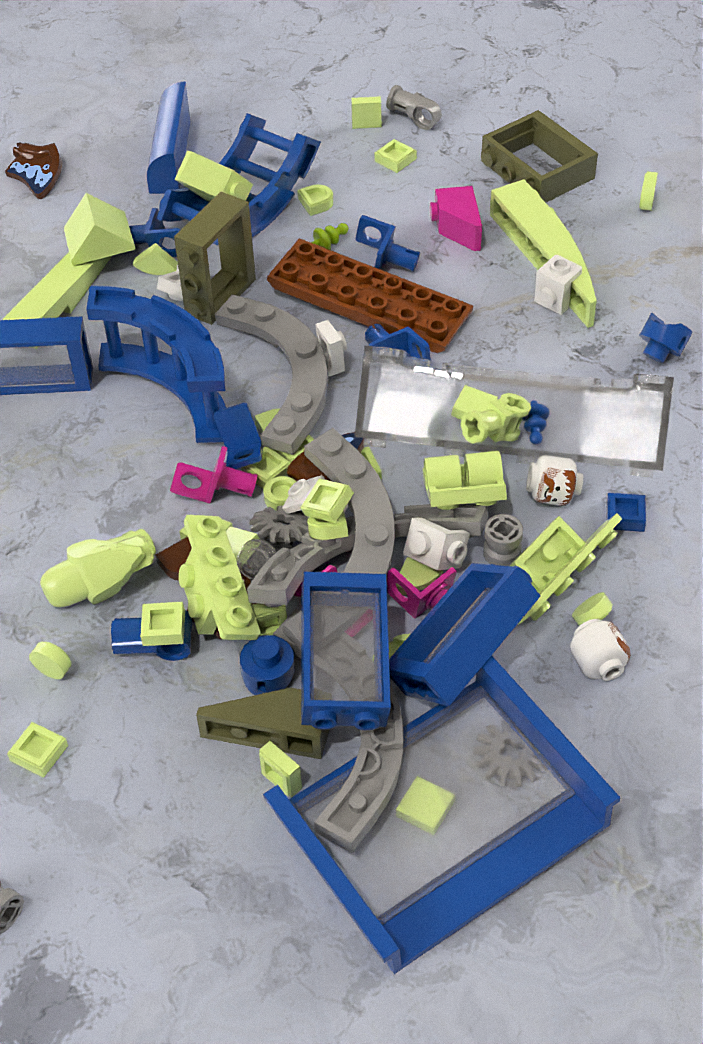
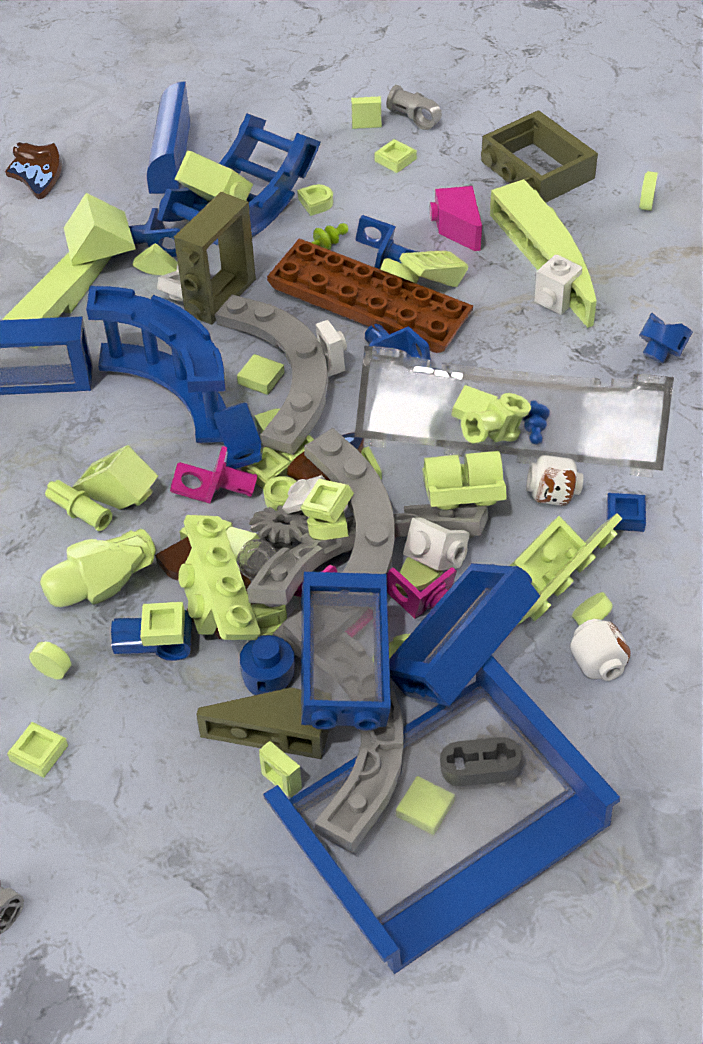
light grey wheel [483,514,523,566] -> none
none -> yellowish green axle [45,480,113,531]
none -> yellowish green slope [72,445,158,510]
none -> yellowish green tile [237,354,284,395]
none -> yellowish green tile [380,258,420,284]
none -> yellowish green slope [399,251,468,287]
none -> dark grey beam [440,737,522,786]

